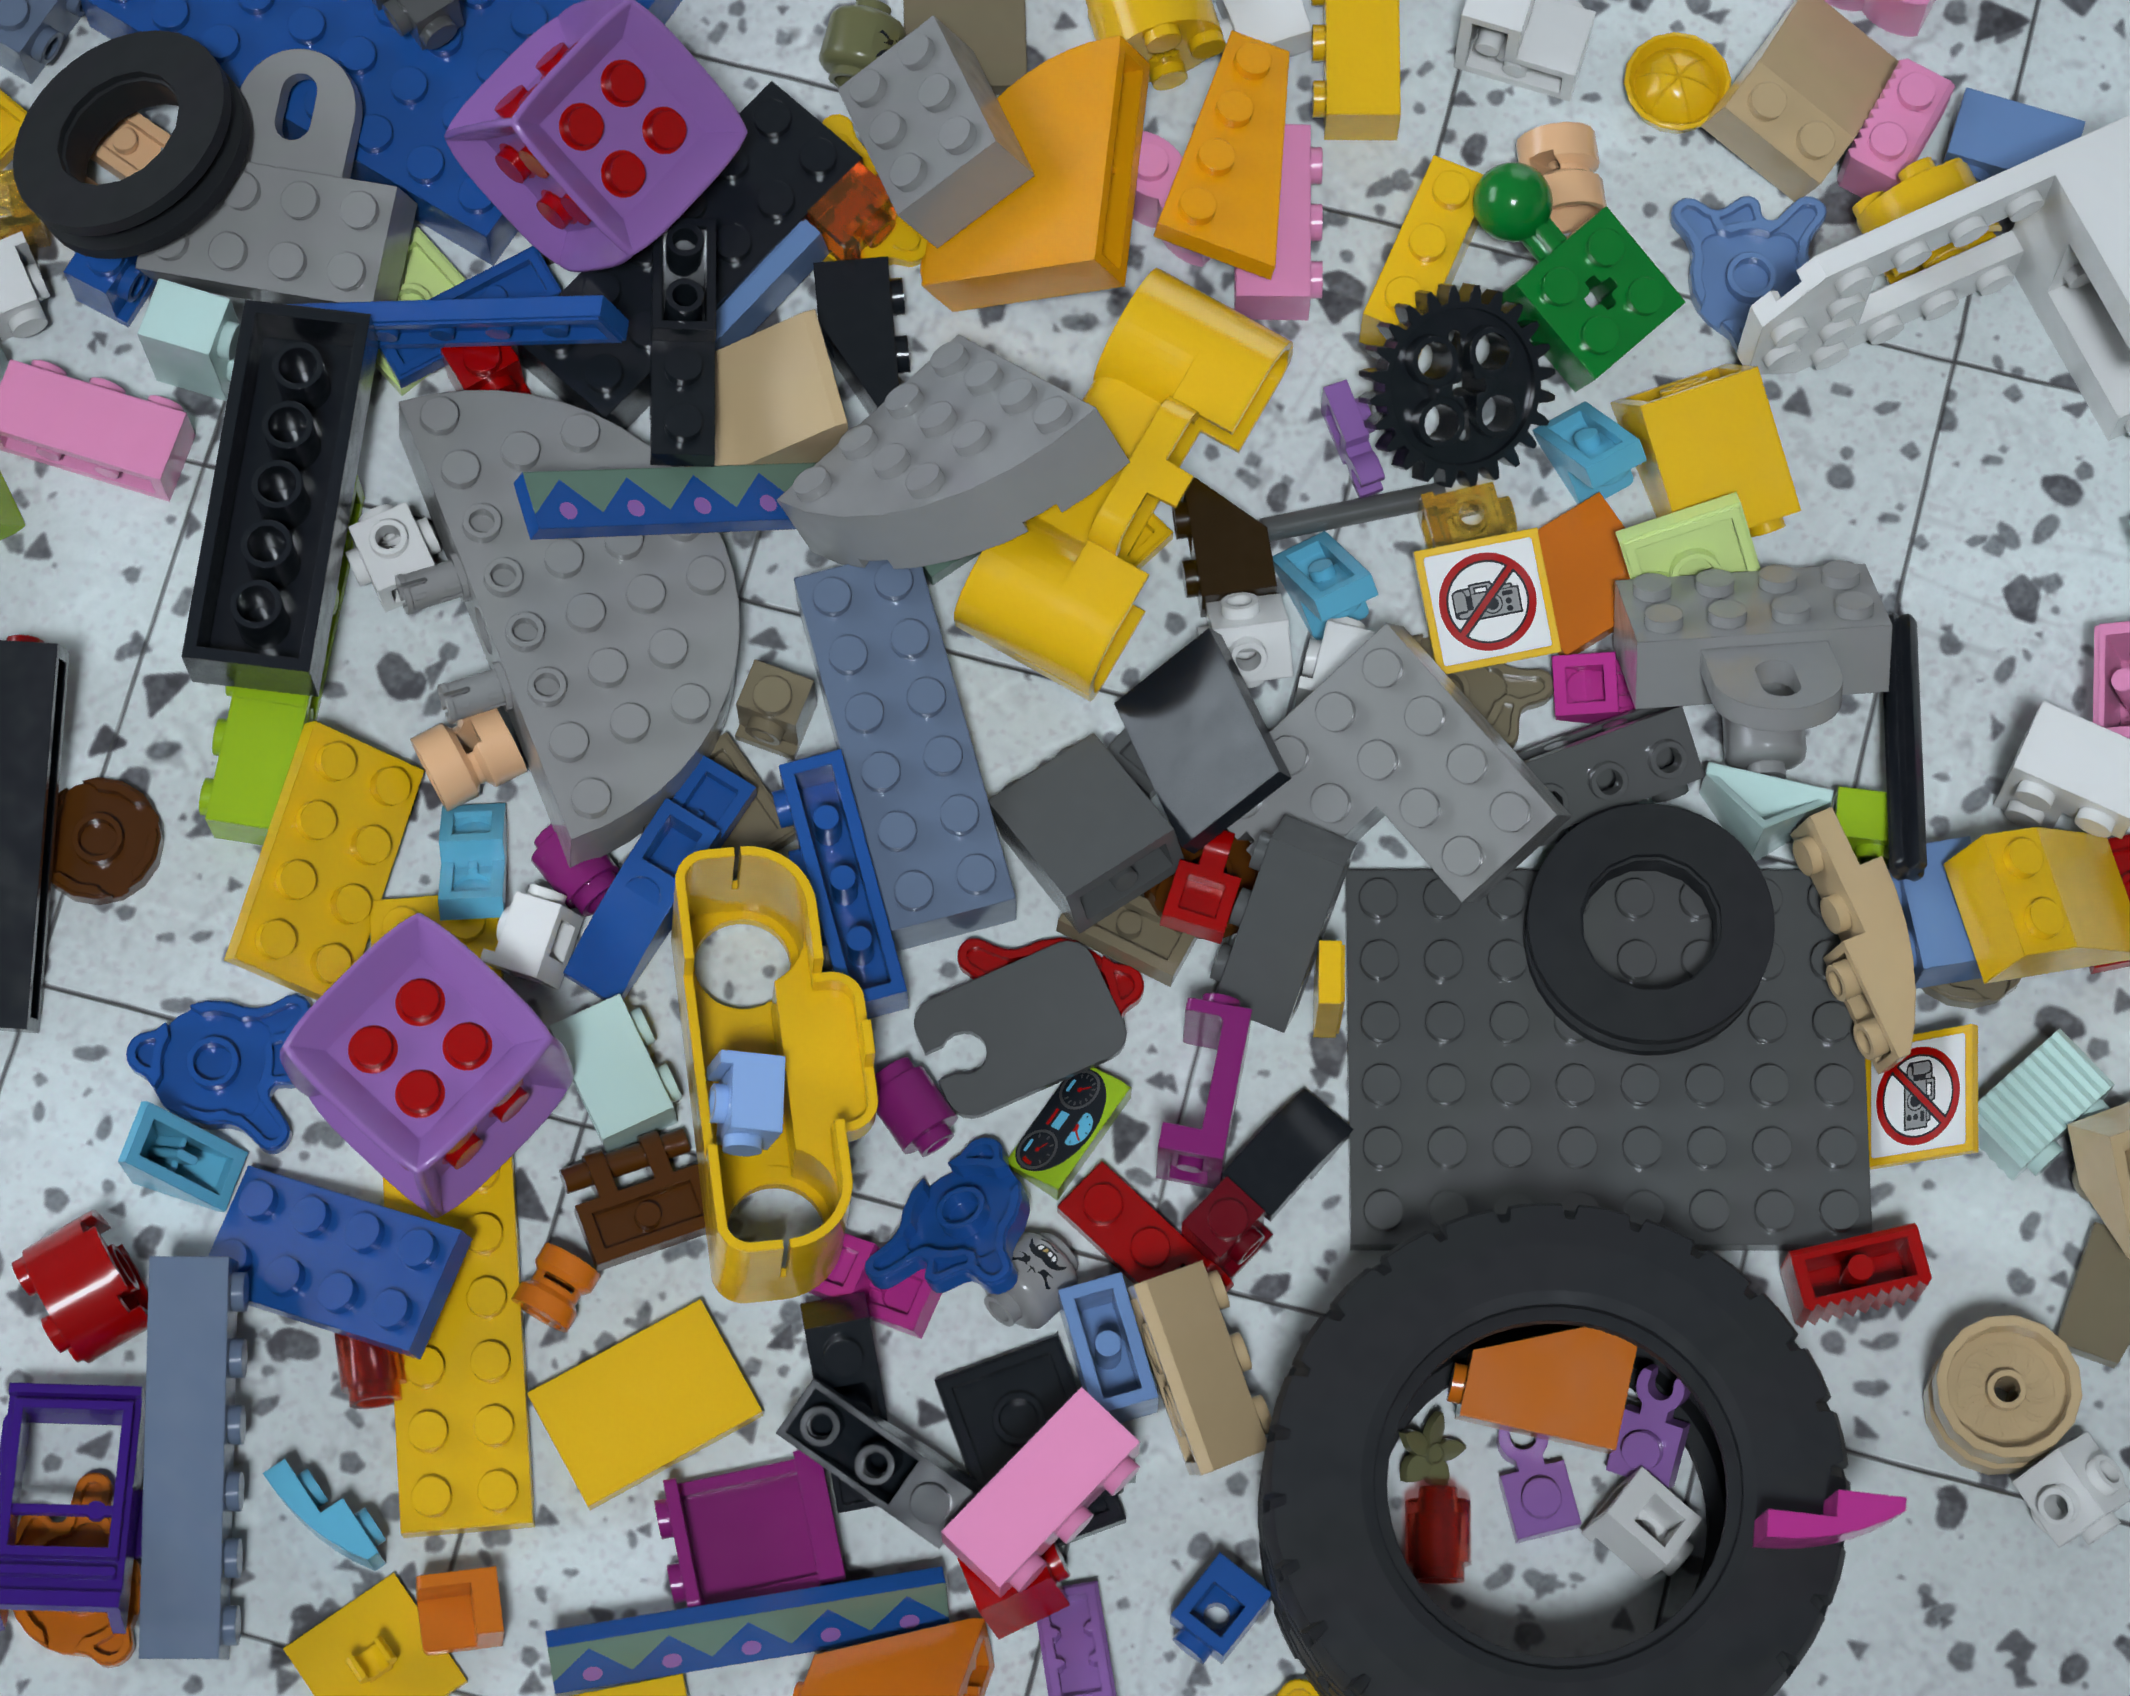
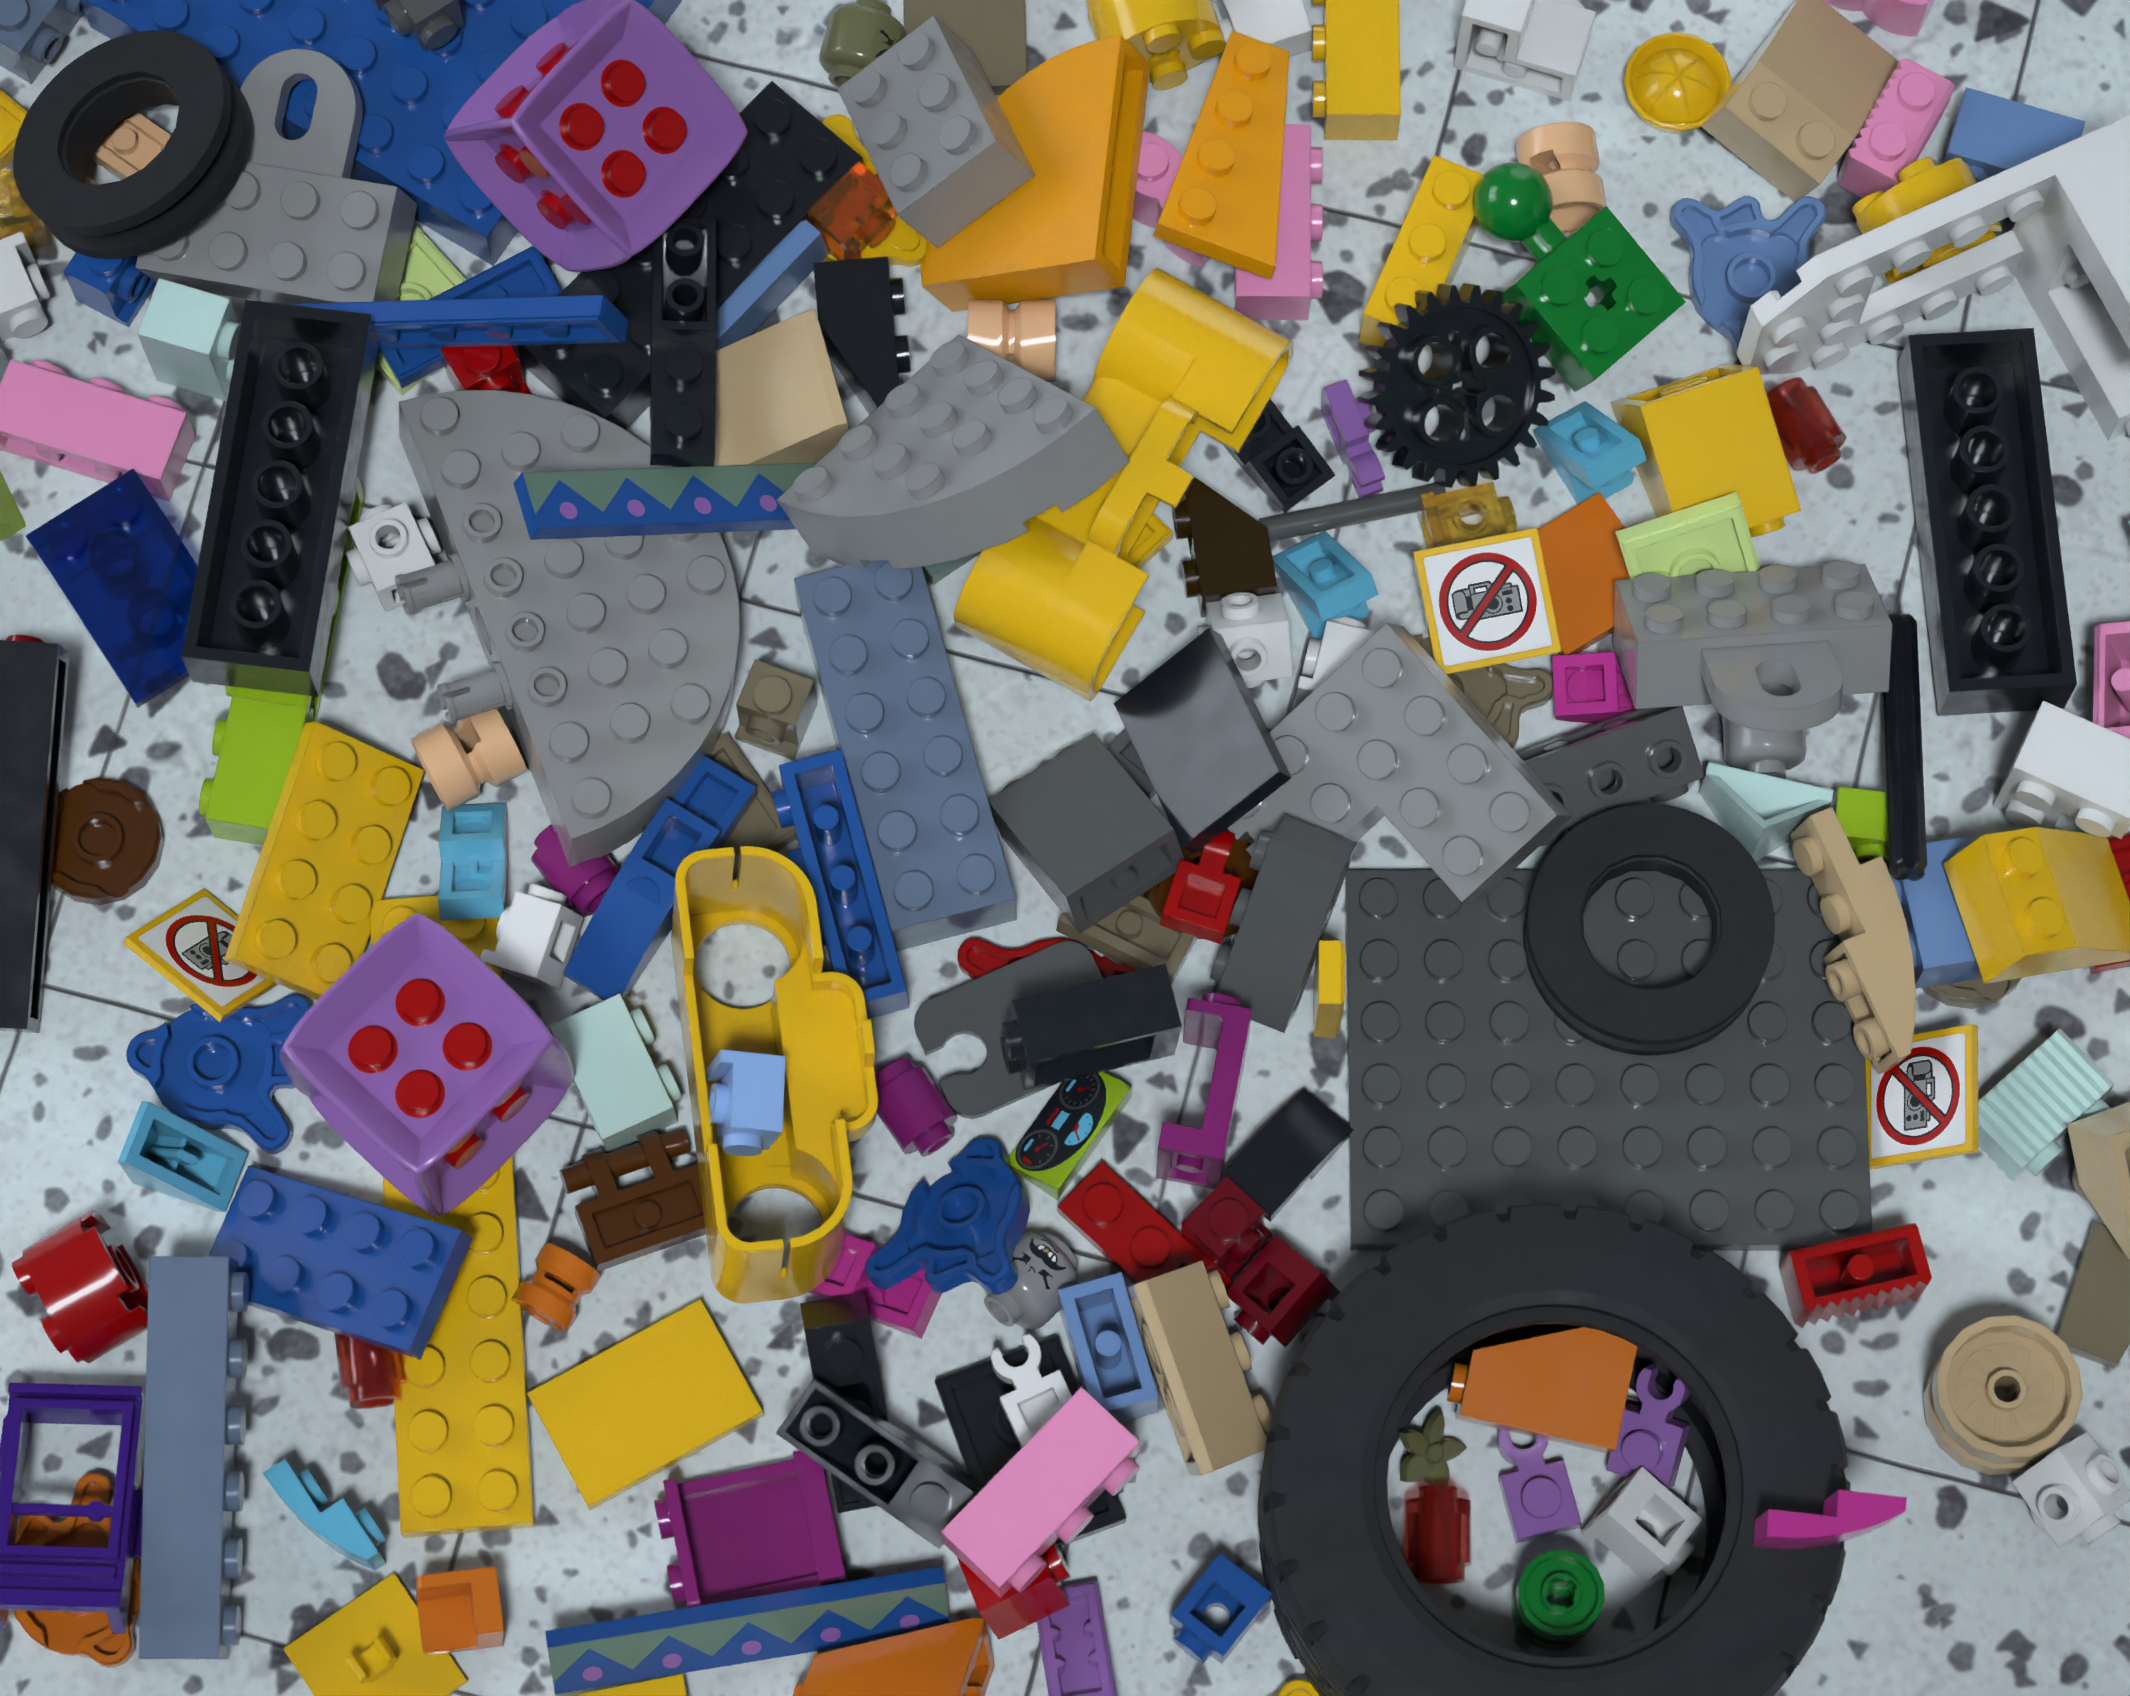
none -> clear blue slope [26,469,198,708]
none -> piece [123,888,278,1022]
none -> light nougat wheel [968,300,1056,381]
none -> white plate [991,1334,1072,1448]
none -> black window [1000,964,1182,1091]
none -> black slope [1222,399,1335,513]
none -> dark red brick [1226,1234,1340,1348]
none -> green wheel [1511,1550,1605,1650]
none -> clear red brick [1767,377,1847,474]
none -> black brick [1898,328,2077,716]

